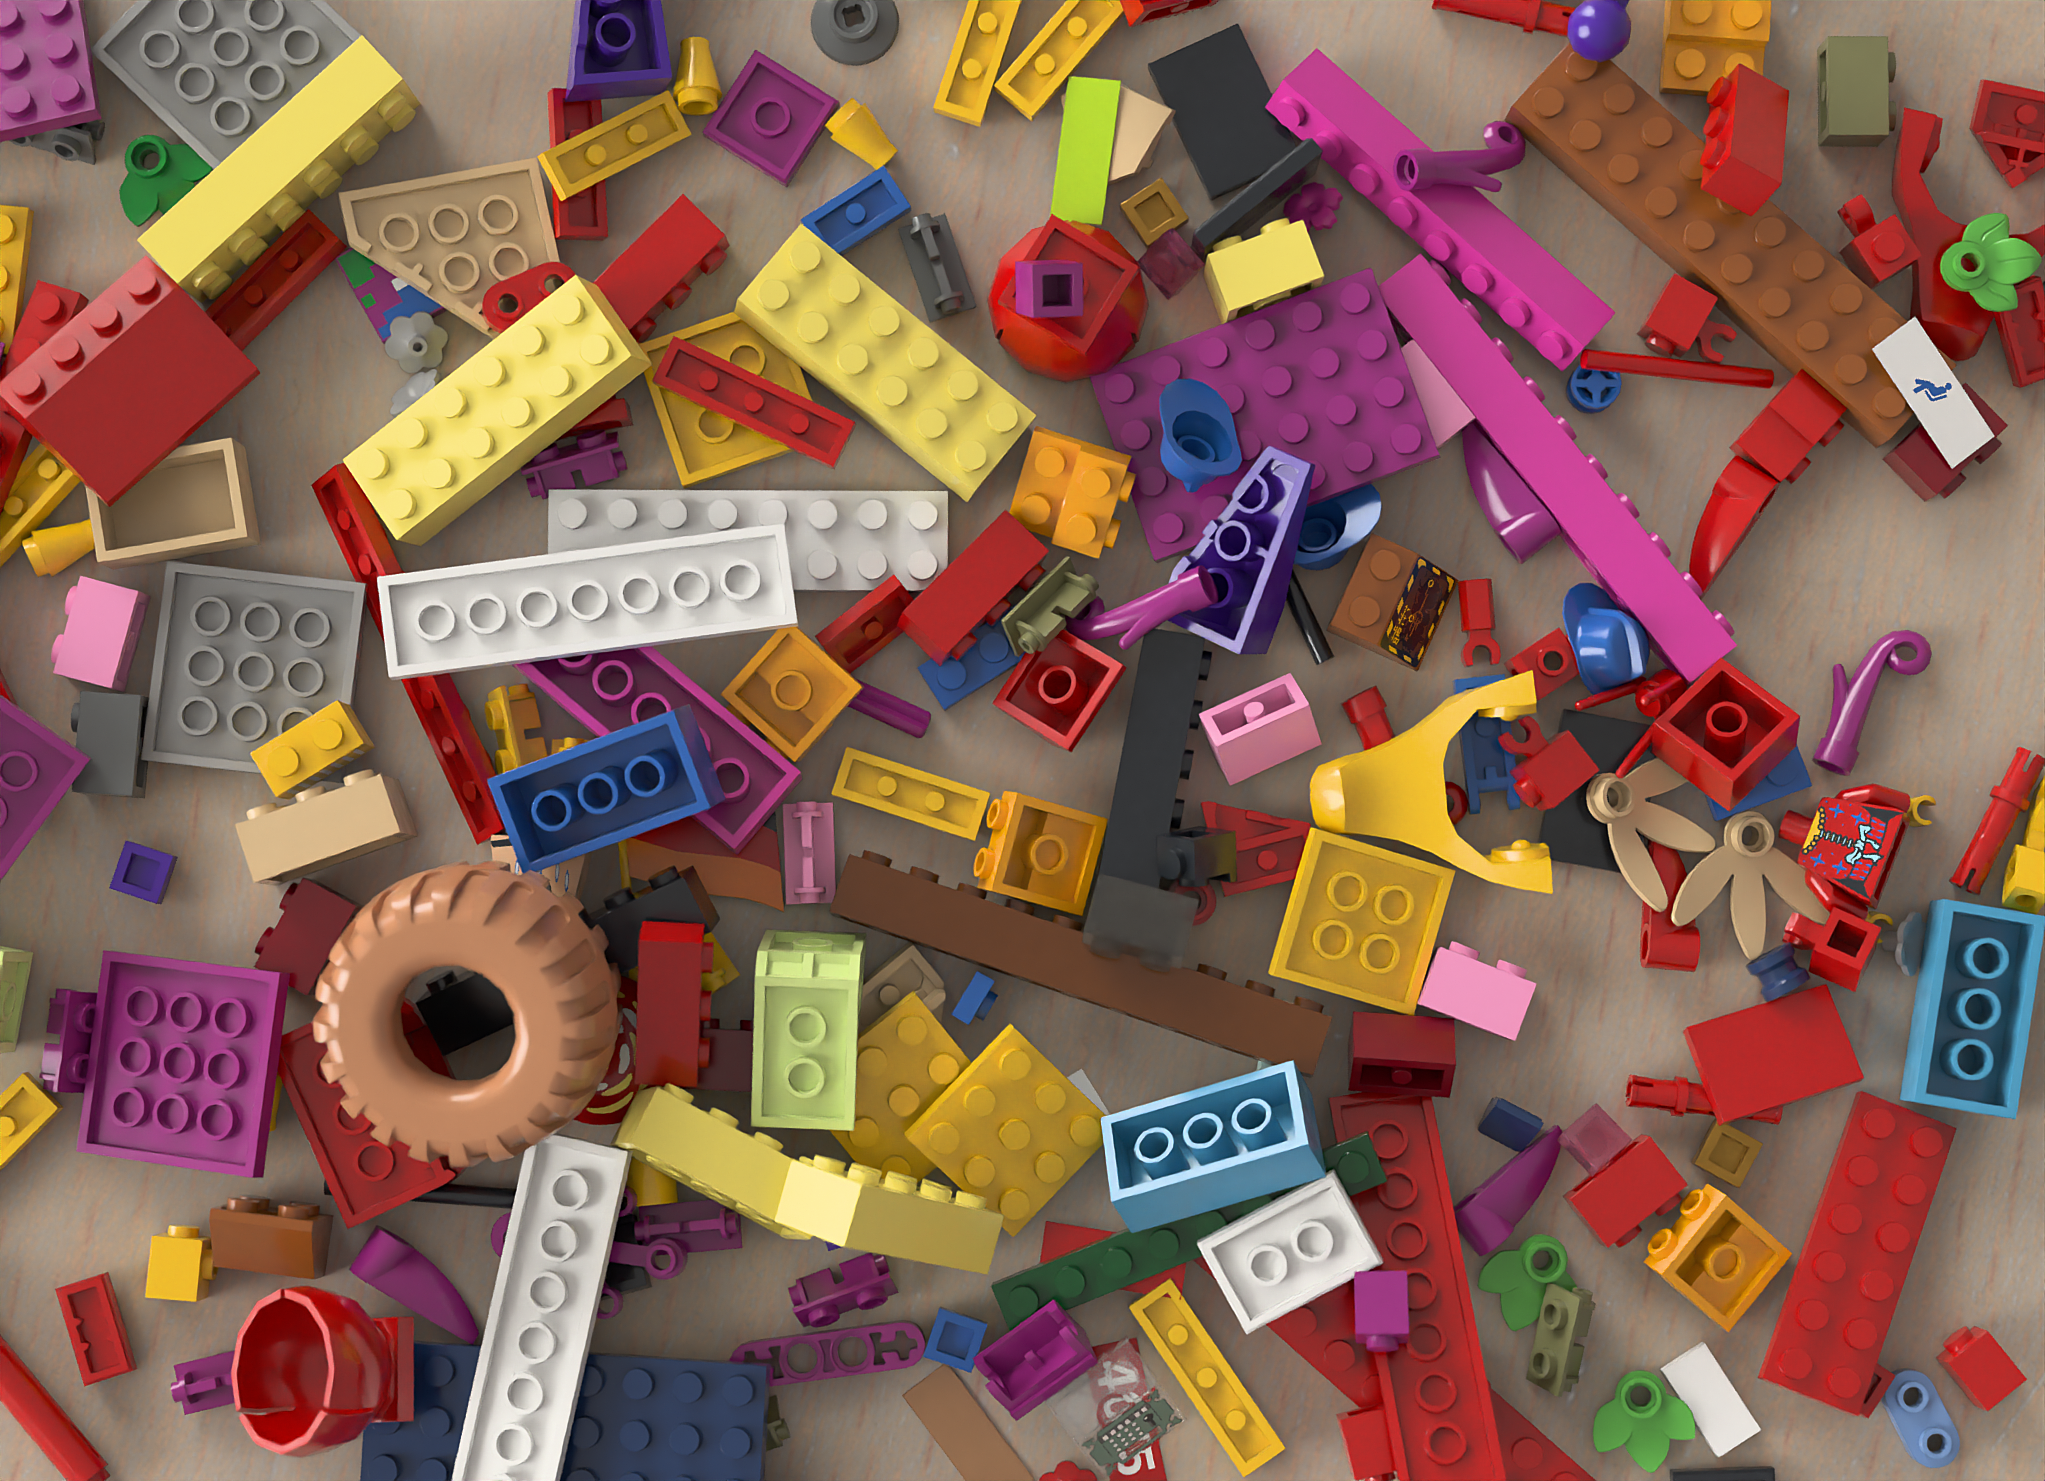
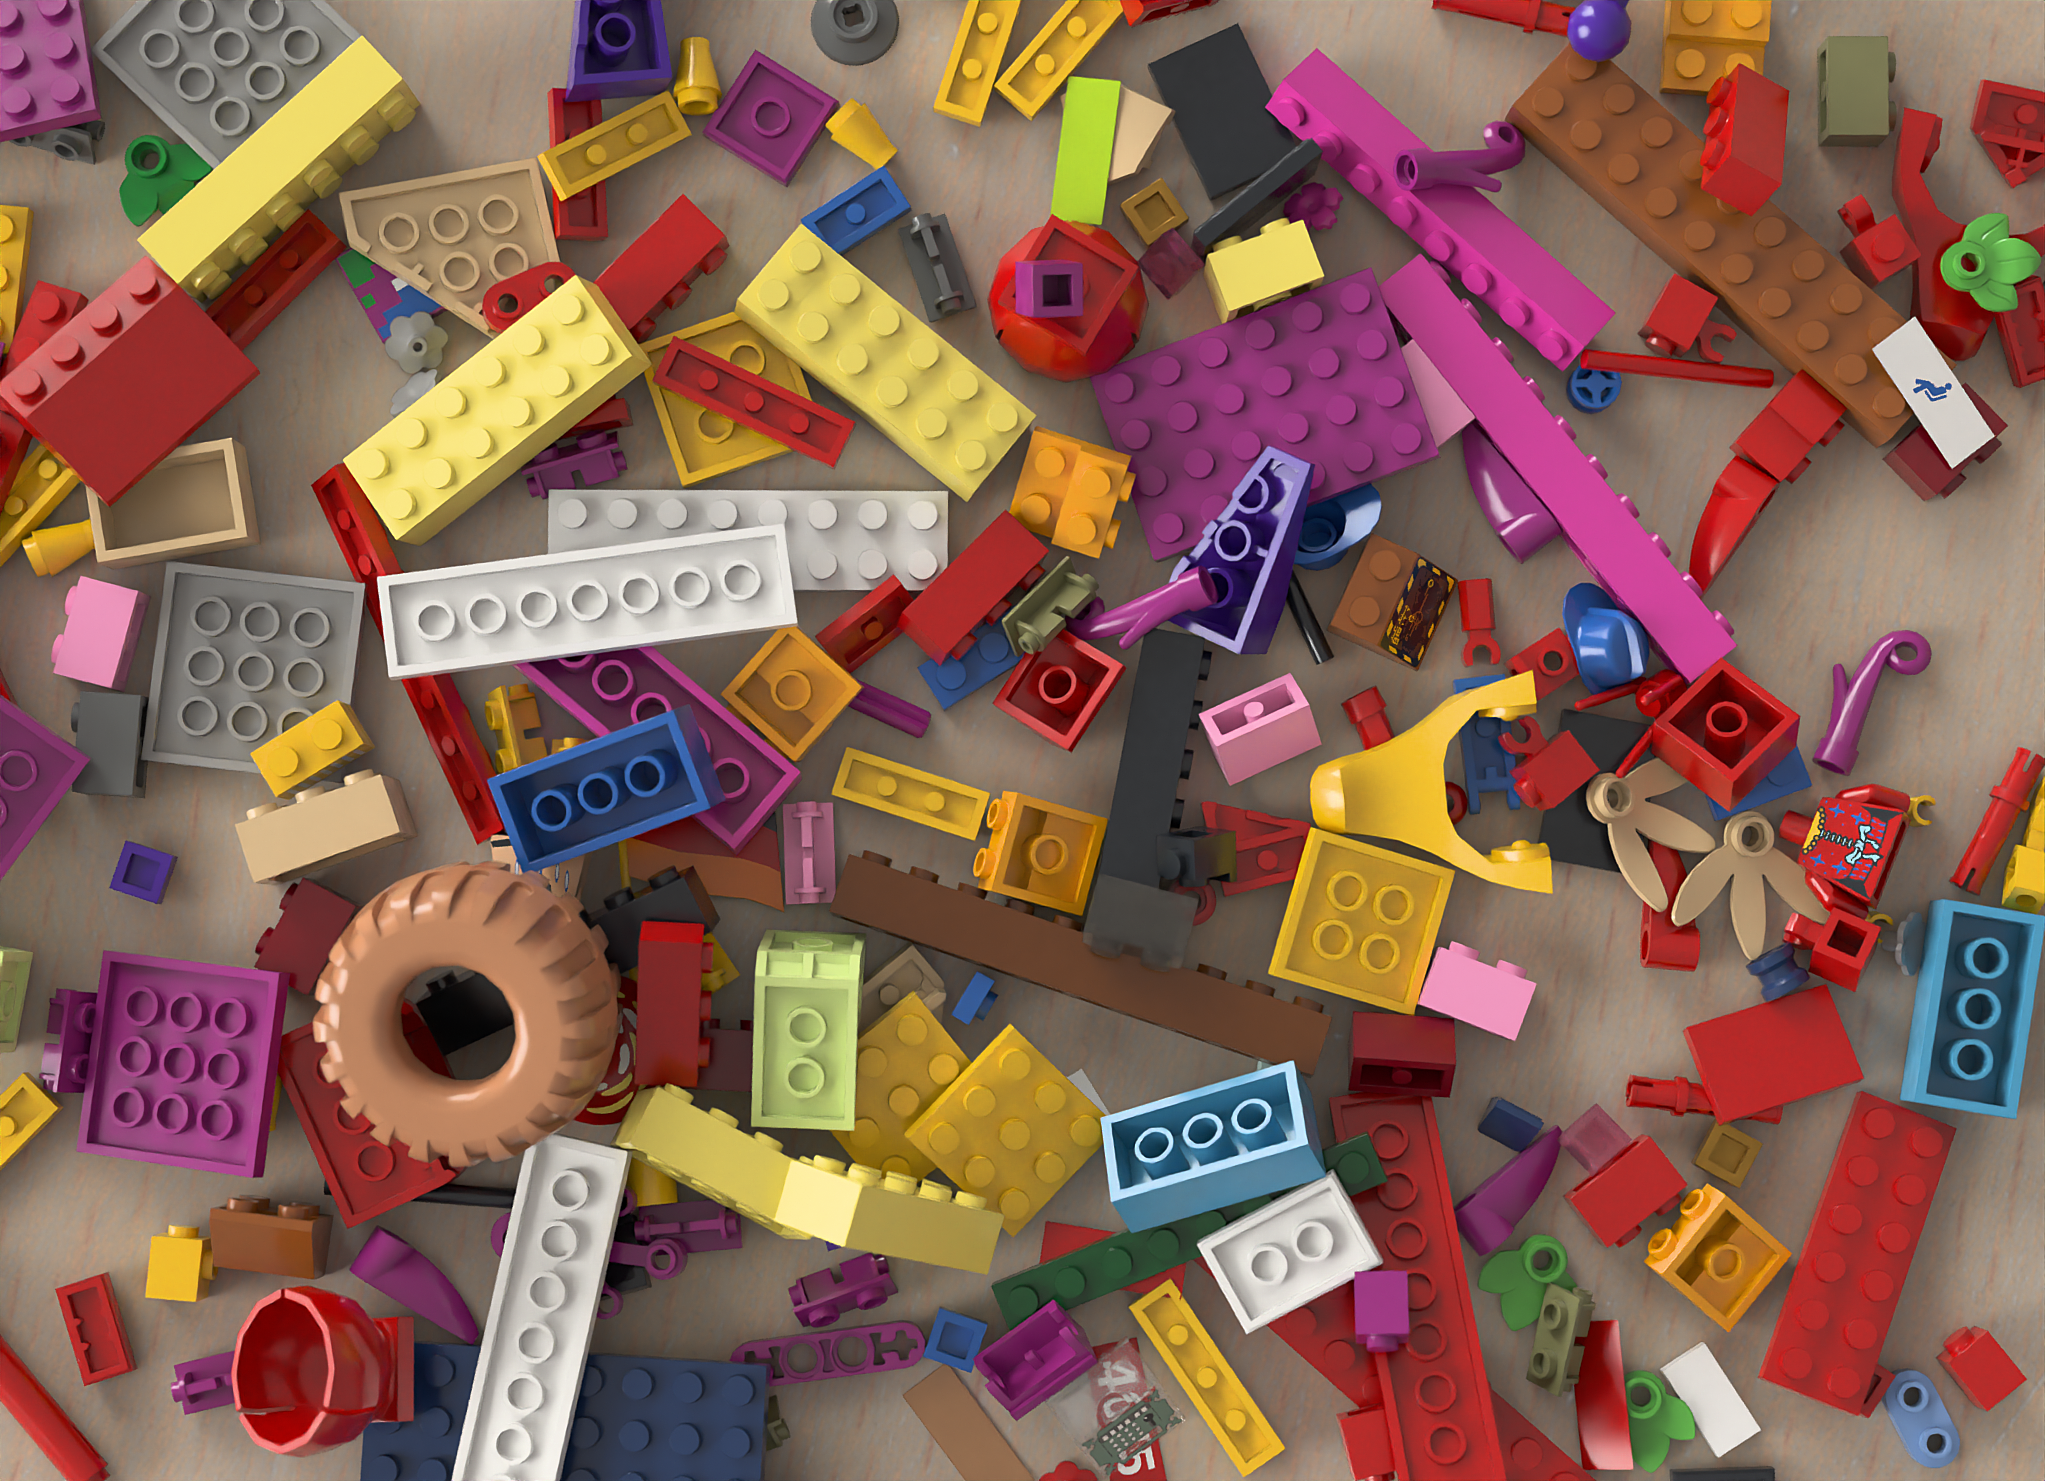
blue piece [1159,378,1242,493] -> none
none -> red sticker [1574,1320,1634,1470]

